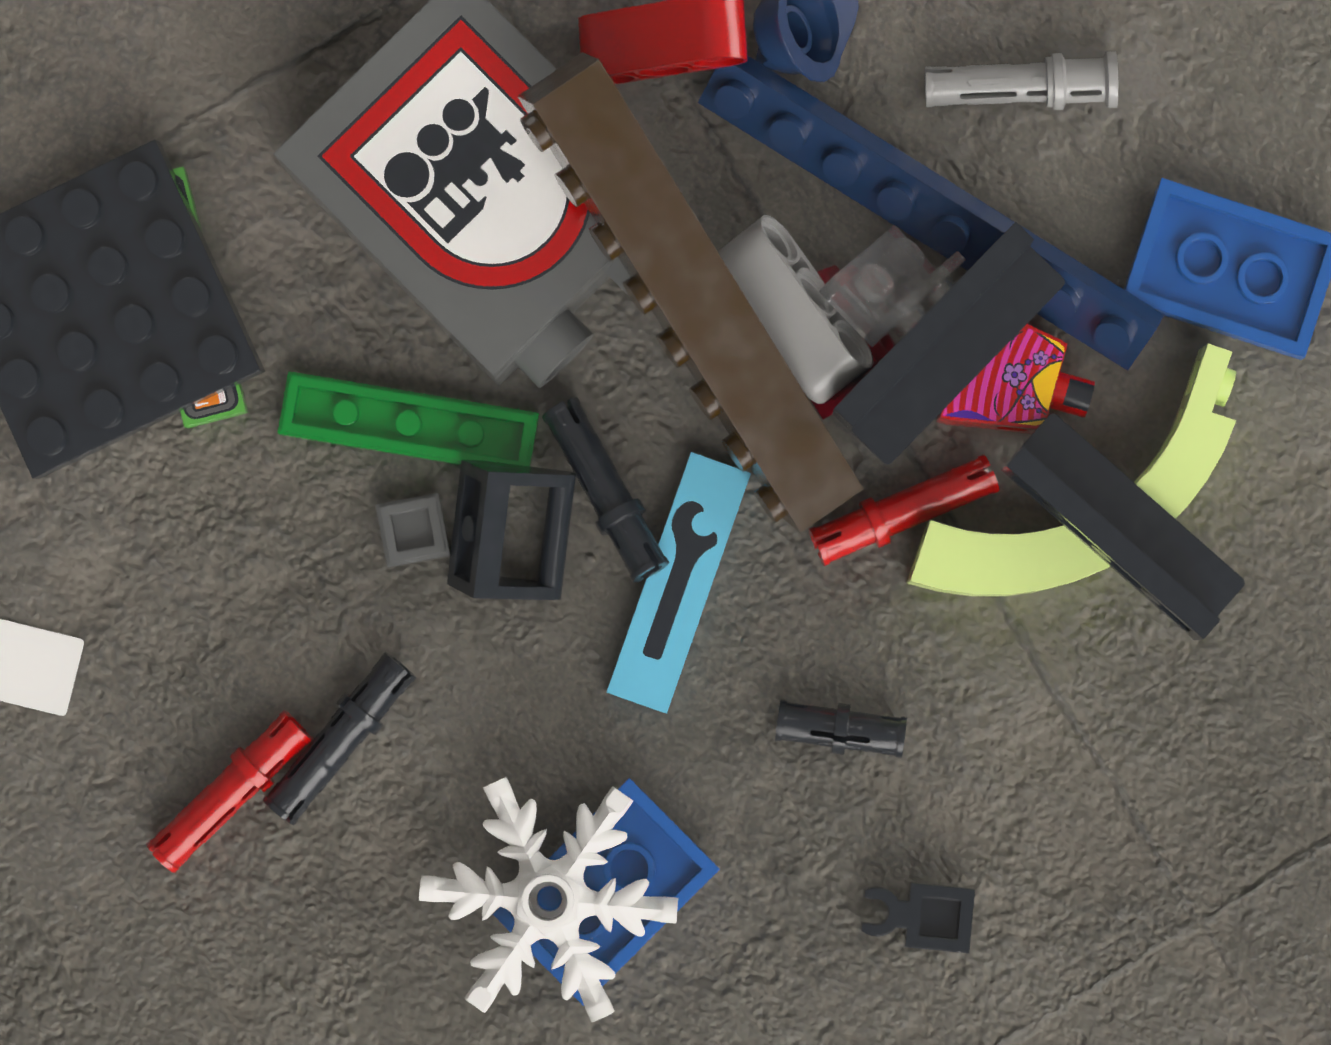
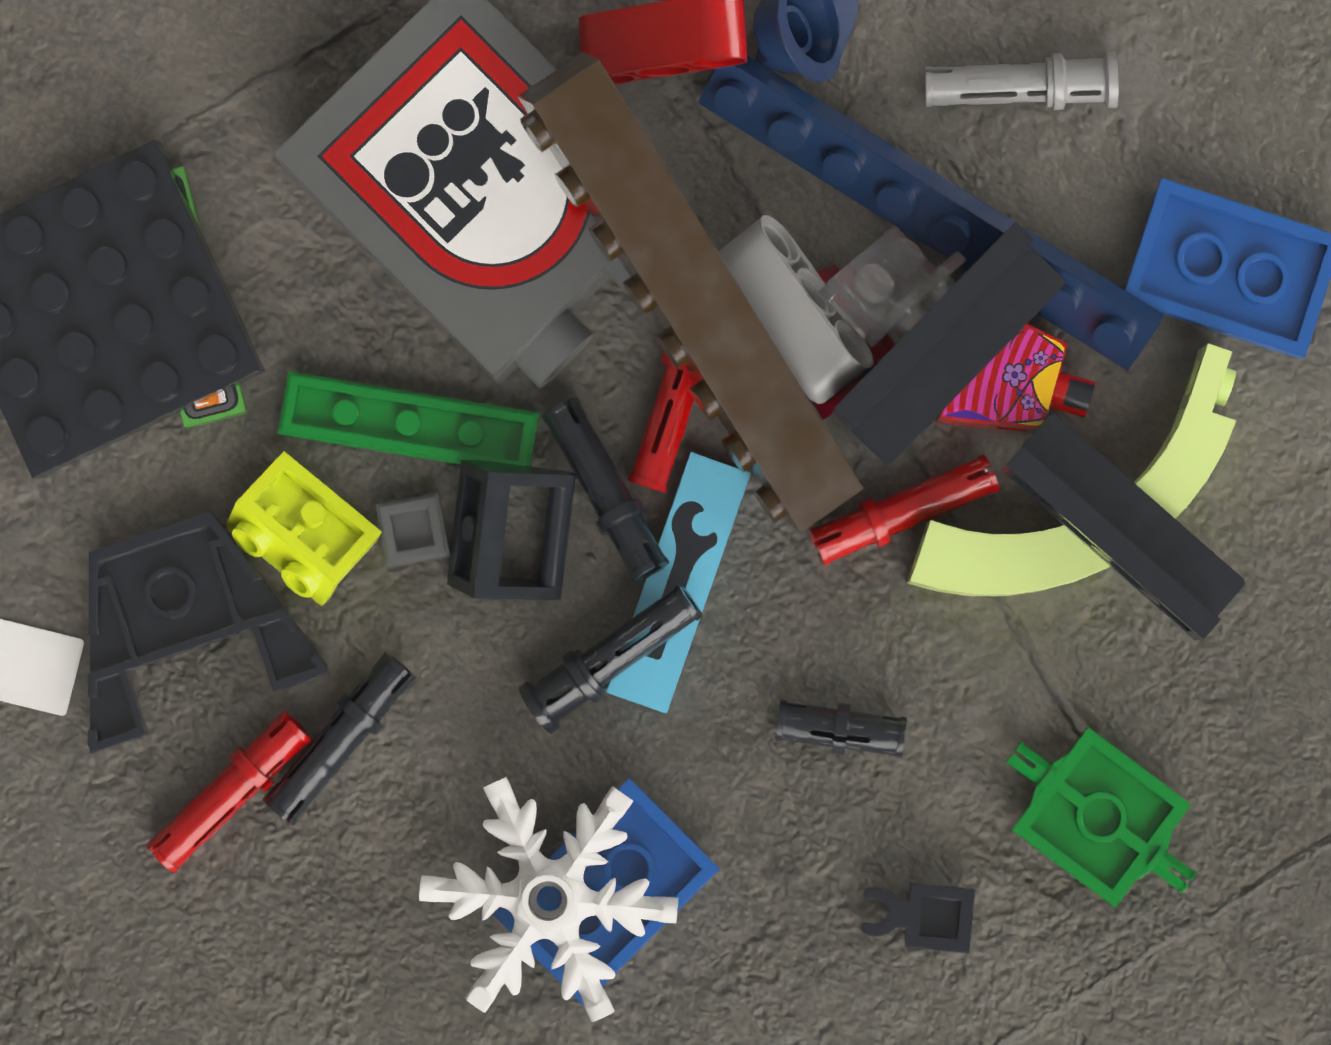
none -> black wing [88,511,331,754]
none -> neon yellow bracket [226,451,382,606]
none -> black pin [519,583,703,734]
none -> red pin [627,349,697,493]
none -> green plate [1005,727,1197,907]

